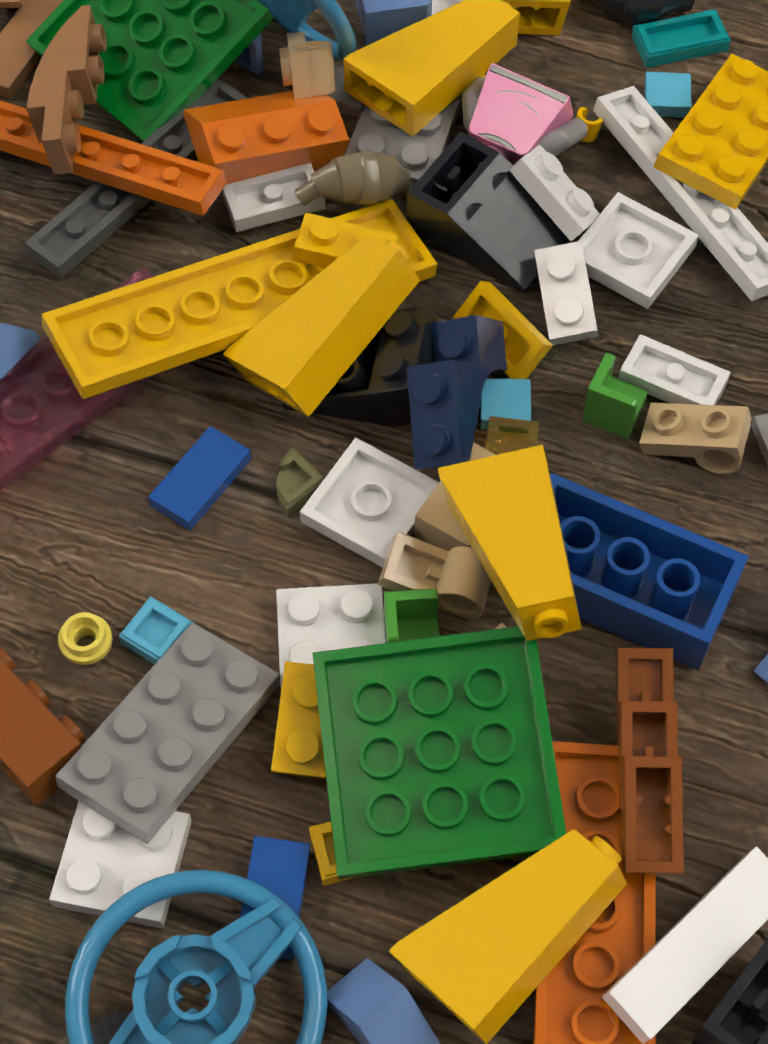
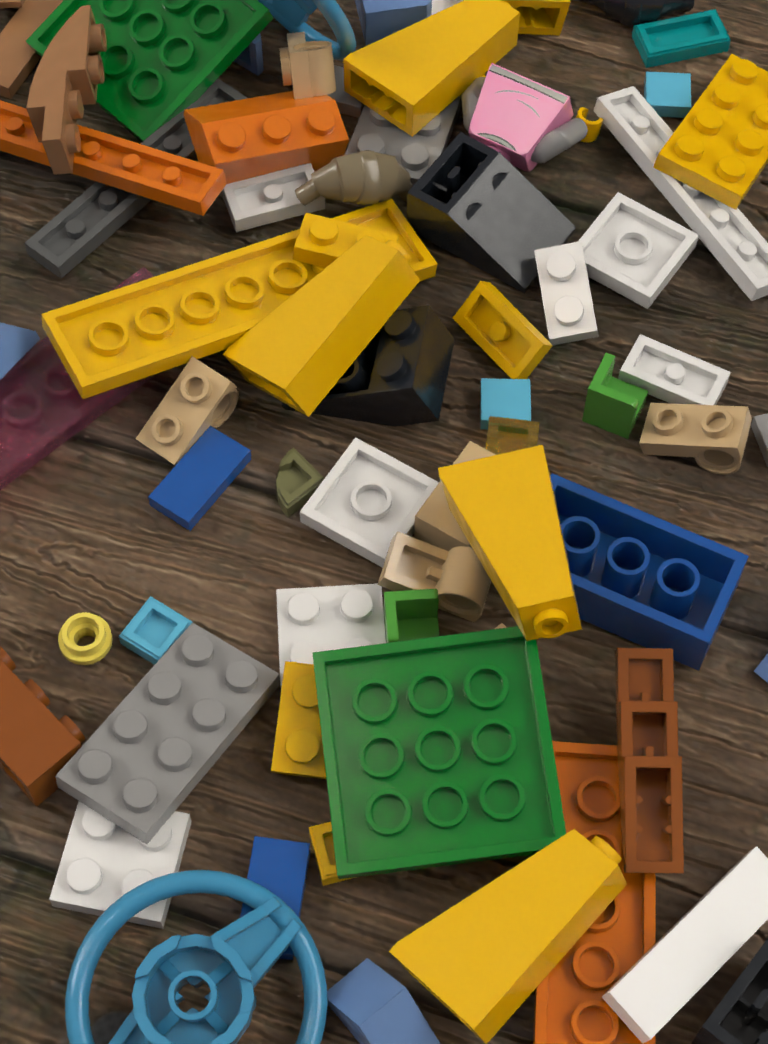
dark blue arch [407,315,507,470] -> none
white plate [509,144,600,242] -> none
none -> tan plate [136,356,239,465]

